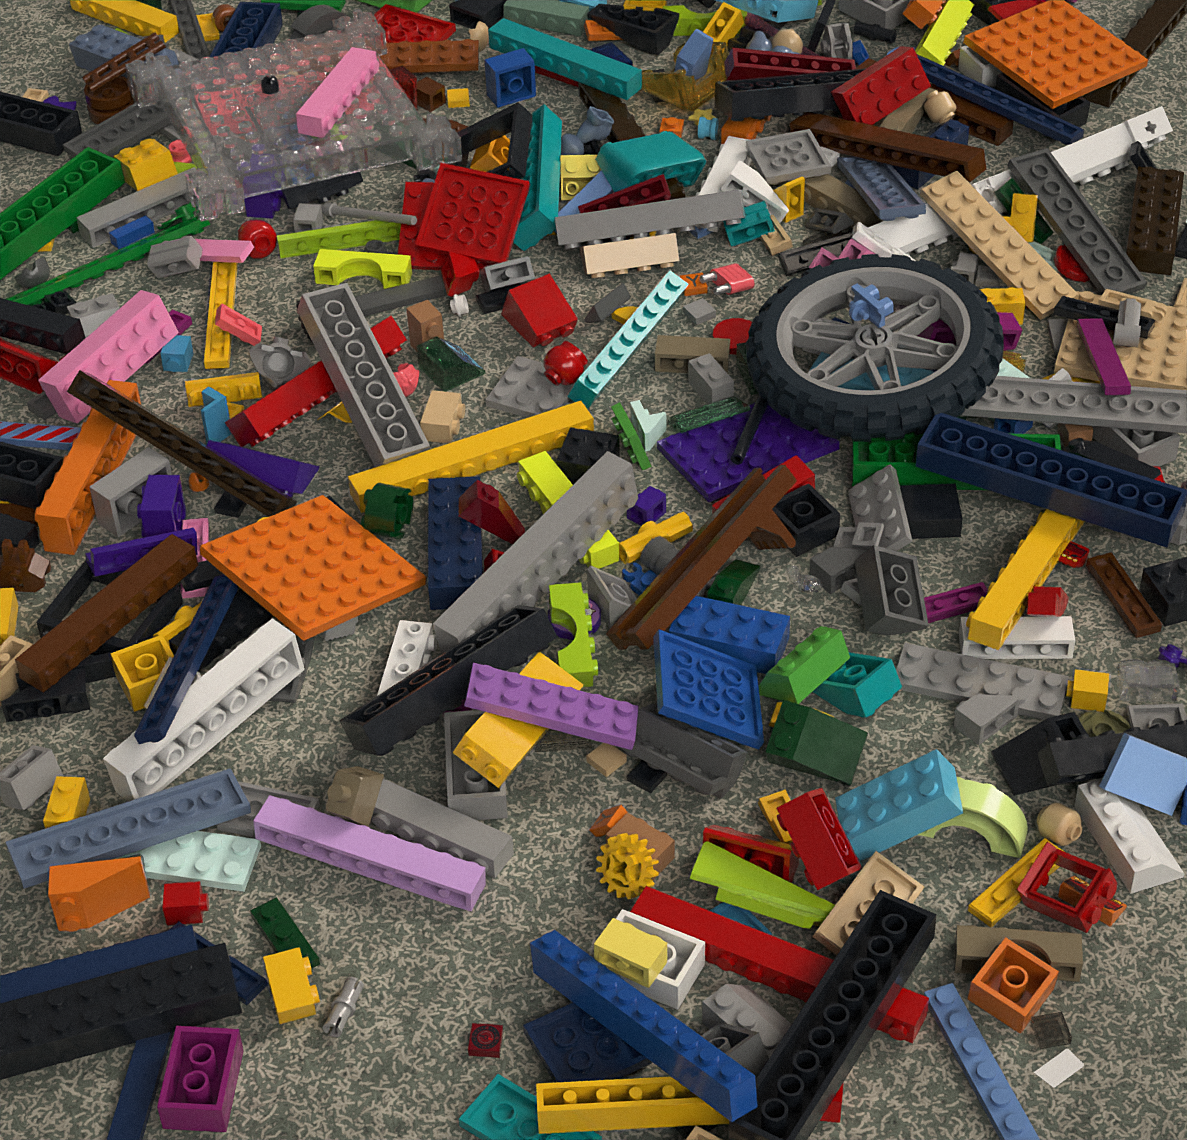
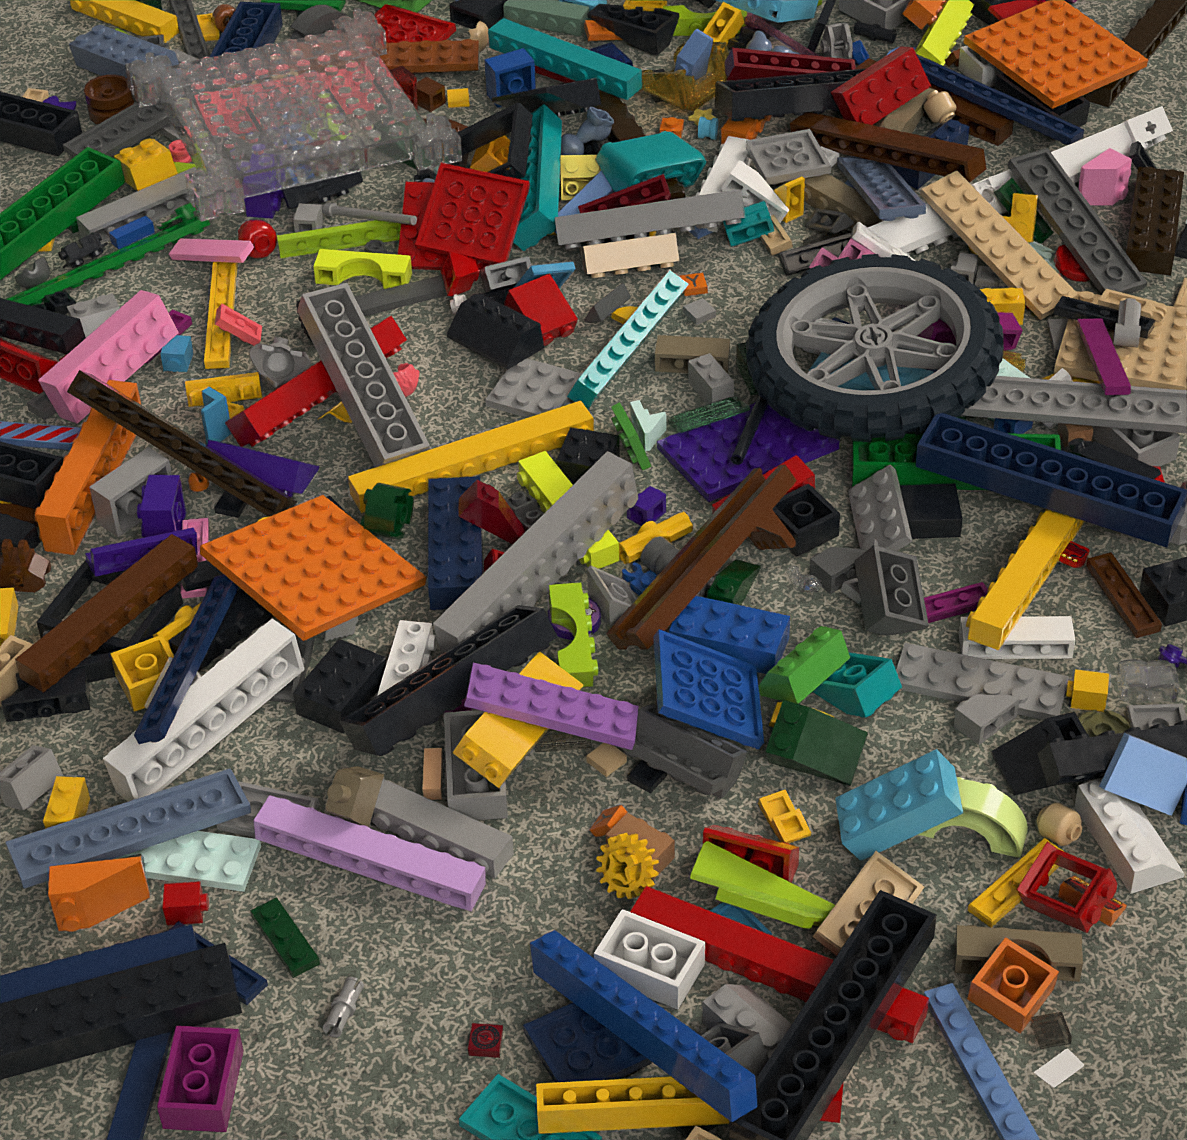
reddish brown bar [82,32,166,93] -> none
light grey brick [147,236,203,278] -> none
black hinge [261,75,279,94] -> none
yellow brick [263,947,320,1024] -> none
bright pink brick [296,47,379,138] -> none
medium nougat brick [407,299,445,360] -> none
clear green slope [417,337,486,392] -> none
tan brick [420,390,465,443] -> none
red piece [543,341,588,386] -> none
light yellow brick [594,918,667,988] -> none
coral piece [699,263,755,295] -> none
red tile [713,318,752,355] -> none
tan hair [772,28,803,54] -> none
red brick [776,788,863,890] -> none
light grey slope [833,522,884,550] -> none
medium blue hips [849,283,894,328] -> none
red slope [1027,586,1069,617] -> none
none -> black hinge [58,232,108,269]
none -> black brick [293,639,386,734]
none -> light nougat piece [423,748,443,800]
none -> black slope [447,293,544,370]
none -> black slope [491,78,601,116]
none -> dark grey slope [505,490,544,532]
none -> dark azure tile [514,262,576,288]
none -> bright pink slope [1078,148,1132,205]

